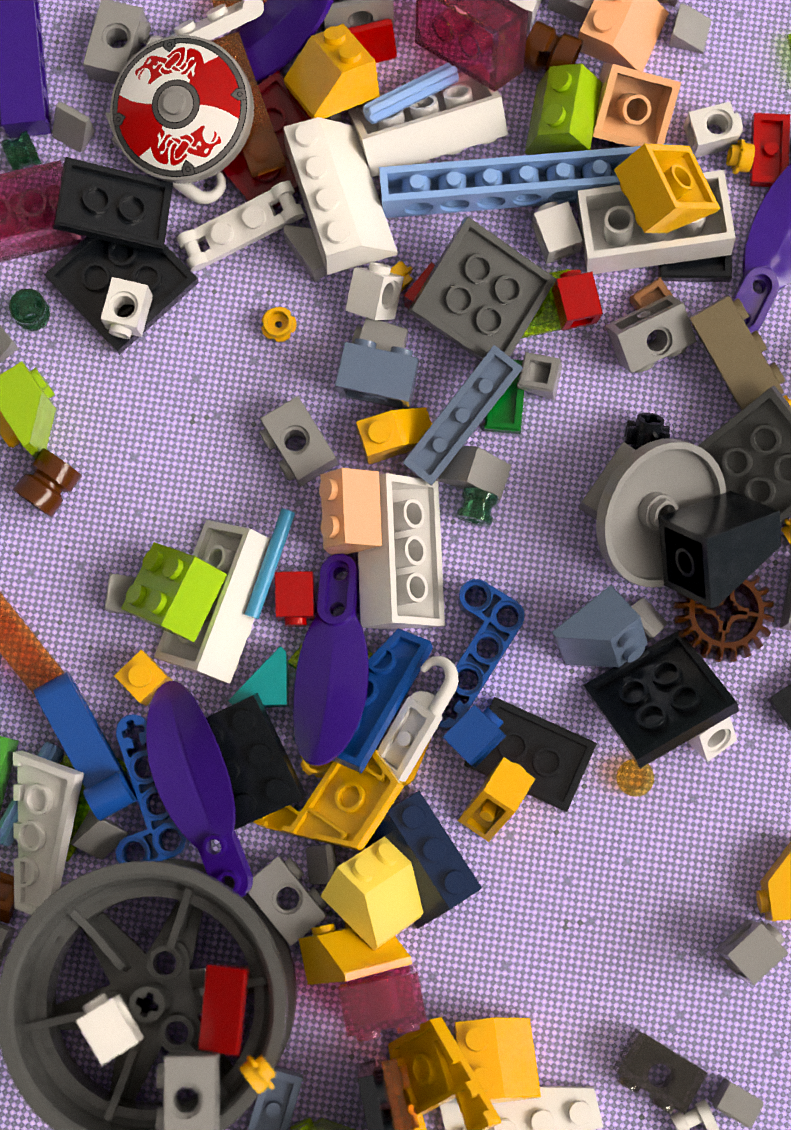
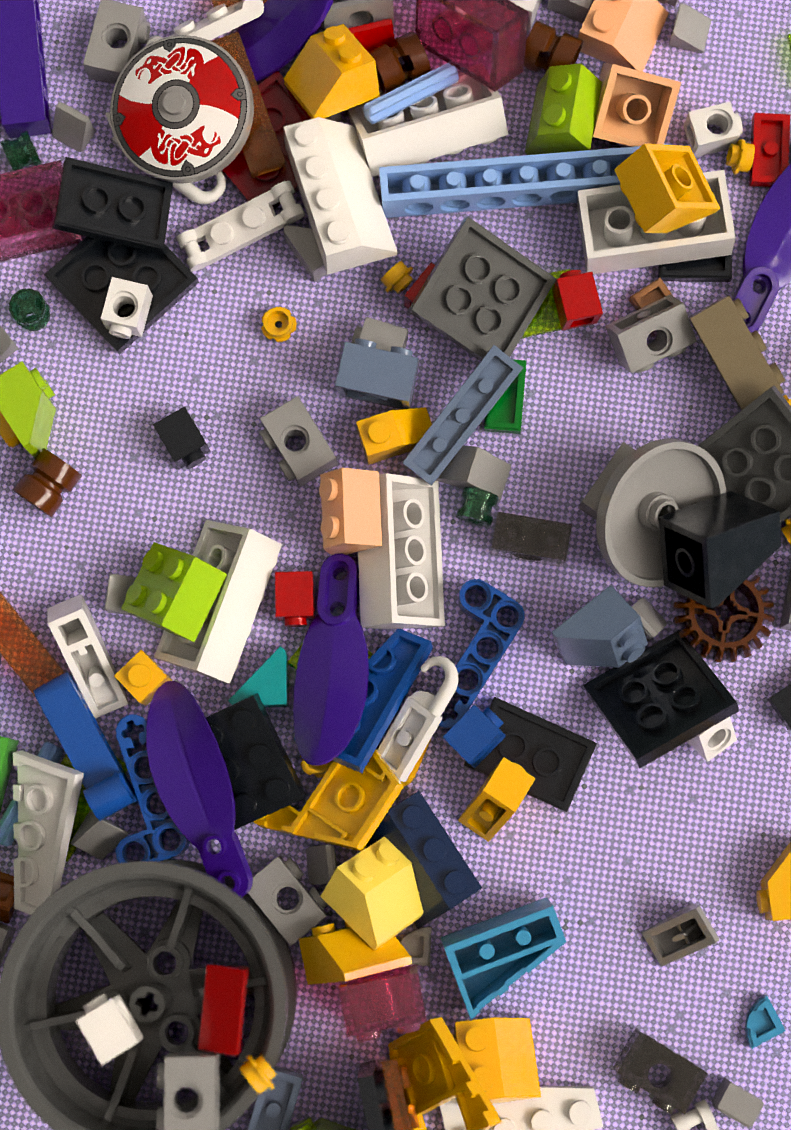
dark azure bar [244,508,295,619] -> none
white brick [345,262,404,320] -> none
light grey slope [517,352,562,400] -> none
white brick [532,201,583,264] -> none
clear yellow plate [616,759,654,797] -> none
black gear [624,412,670,450] -> none
light grey brick [714,919,788,985] -> none
none -> white slope [47,594,129,719]
none -> black brick [153,406,210,469]
none -> reddish brown wheel [368,31,431,94]
none -> light grey tile [400,927,432,966]
none -> dark azure wedge [440,897,566,1020]
none -> clear smoke brick [490,512,572,567]
none -> light grey slope [642,903,720,967]
none -> dark azure tile [745,995,786,1049]

